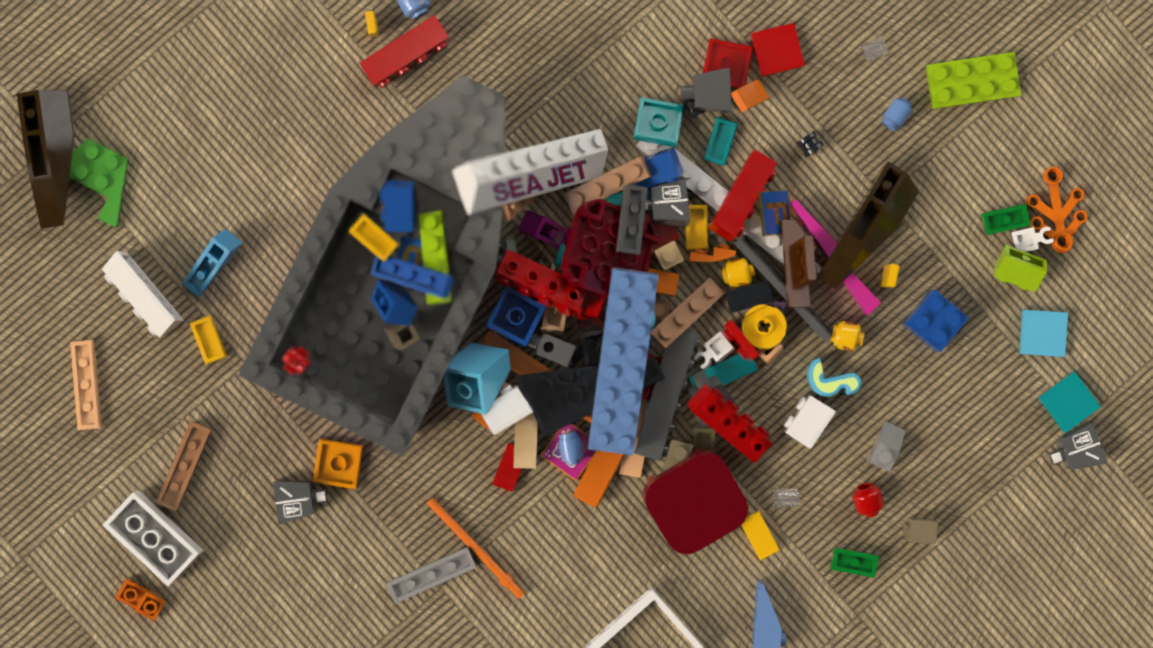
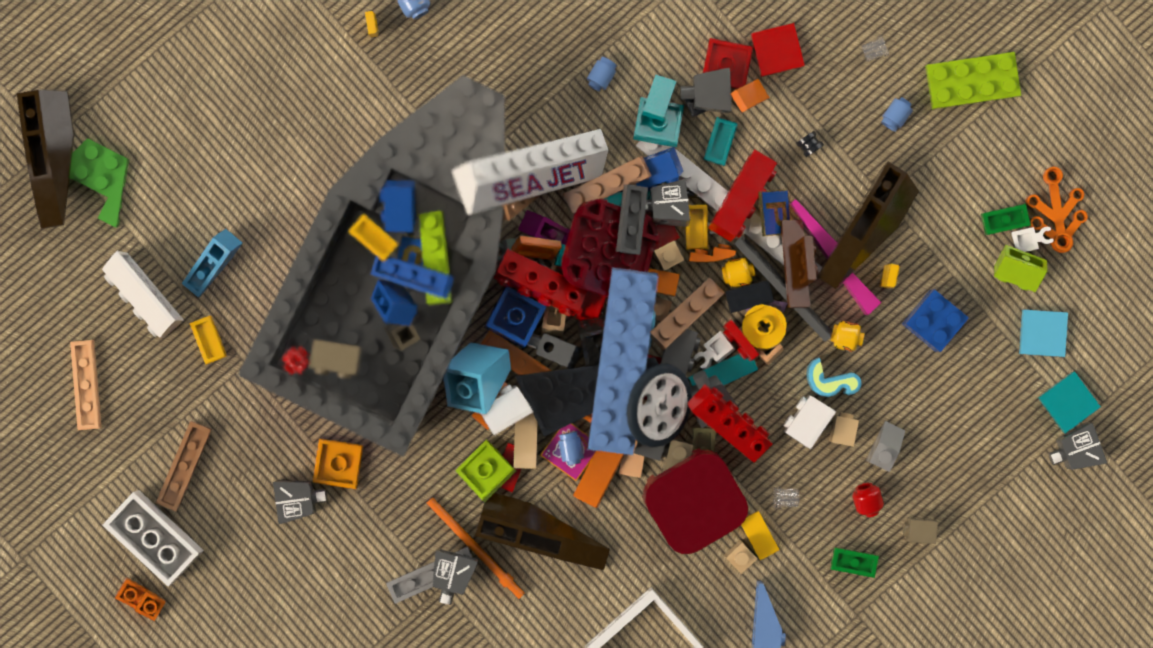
red brick [359,15,450,89] -> none
none -> dark tan brick [309,340,363,379]
none -> dark grey torso [433,549,479,605]
none -> lime tile [455,439,516,502]
none -> dark brown wedge [475,493,610,570]
none -> orange tile [511,236,562,260]
none -> medium blue brick [586,57,617,91]
none -> wedge [626,364,692,448]
none -> teal tile [642,74,677,121]
none -> tan brick [724,540,757,574]
none -> tan brick [829,412,859,447]

